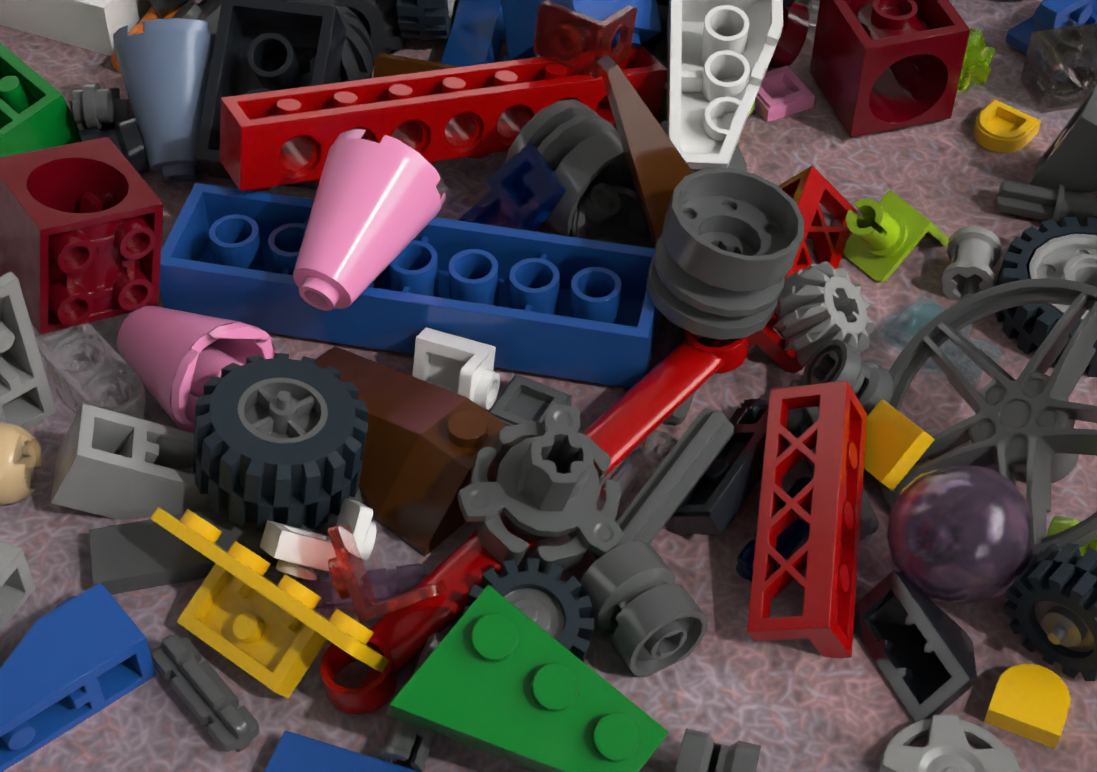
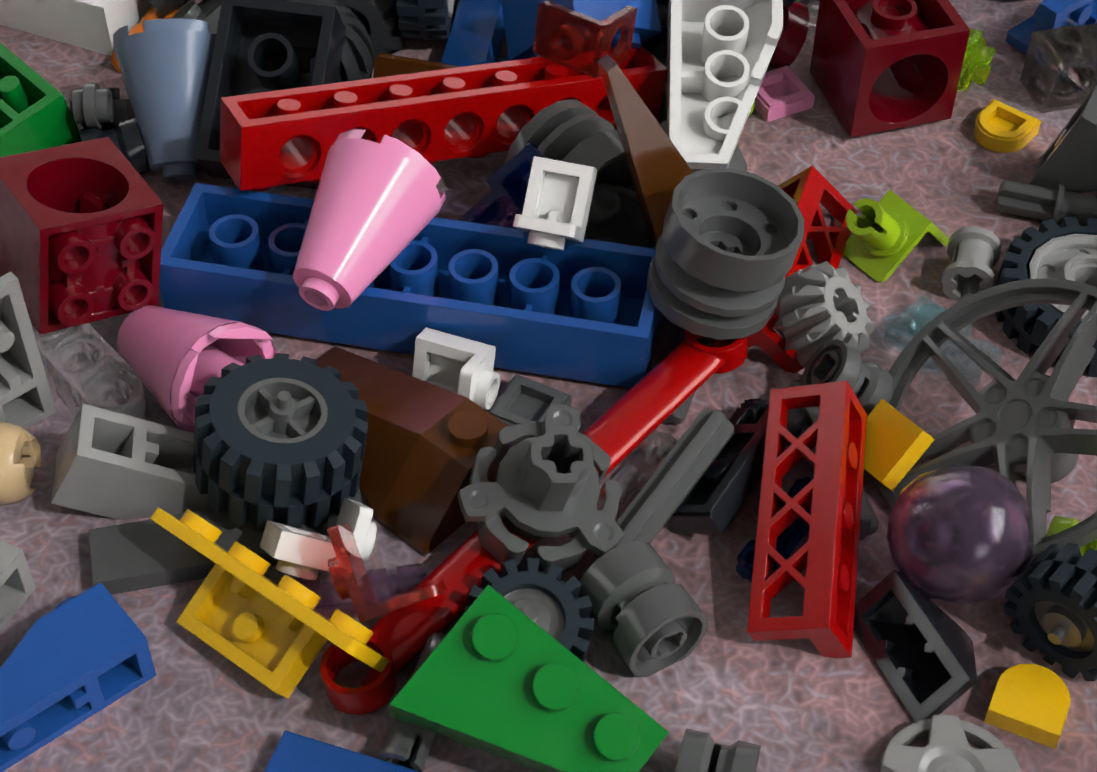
dark grey axle [152,635,259,752] -> none
none -> white bracket [513,156,598,251]

